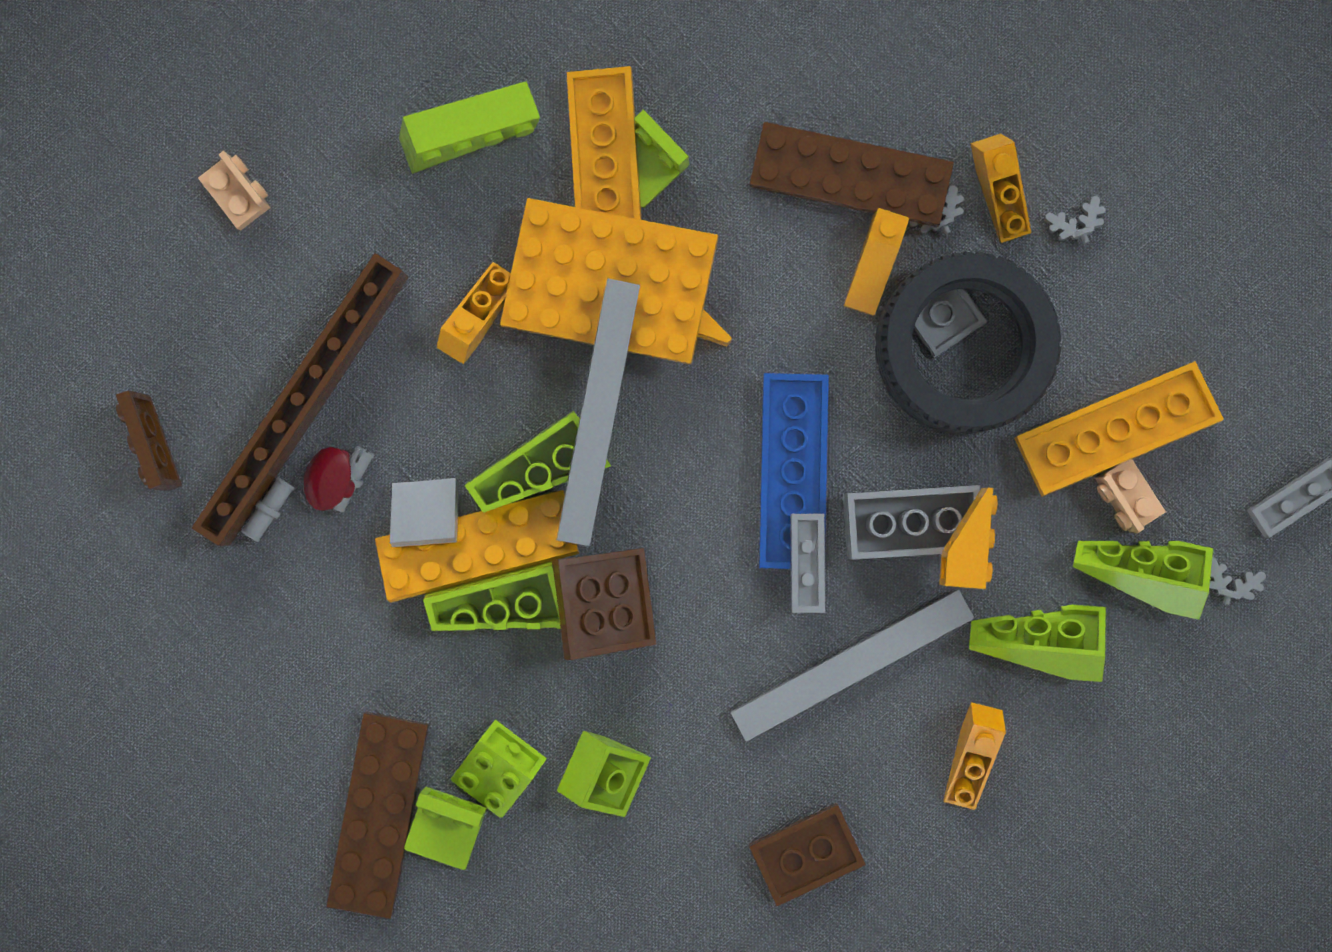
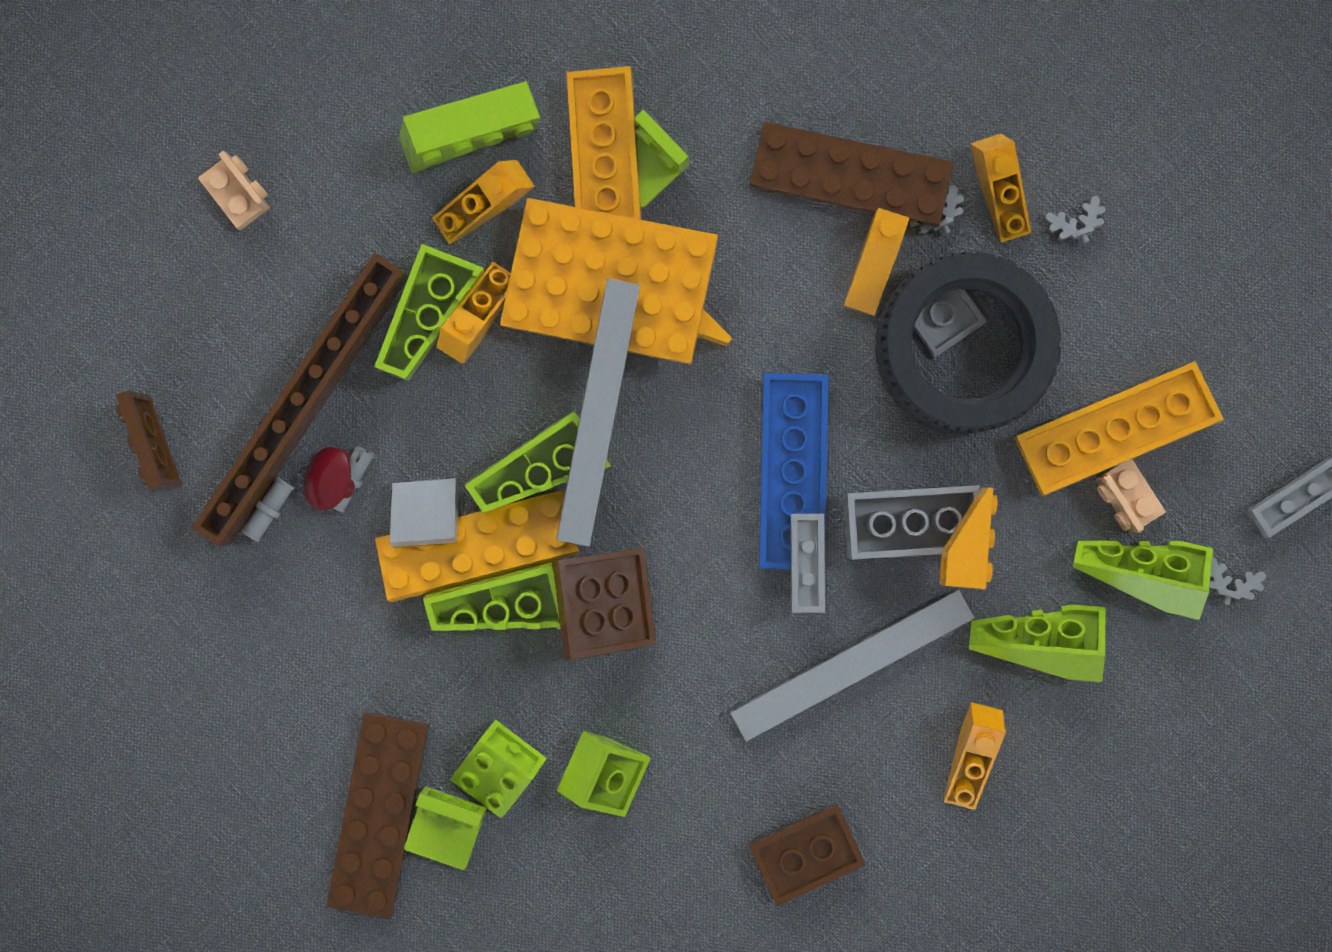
none -> lime wedge [374,244,484,381]
none -> light orange slope [432,160,535,245]

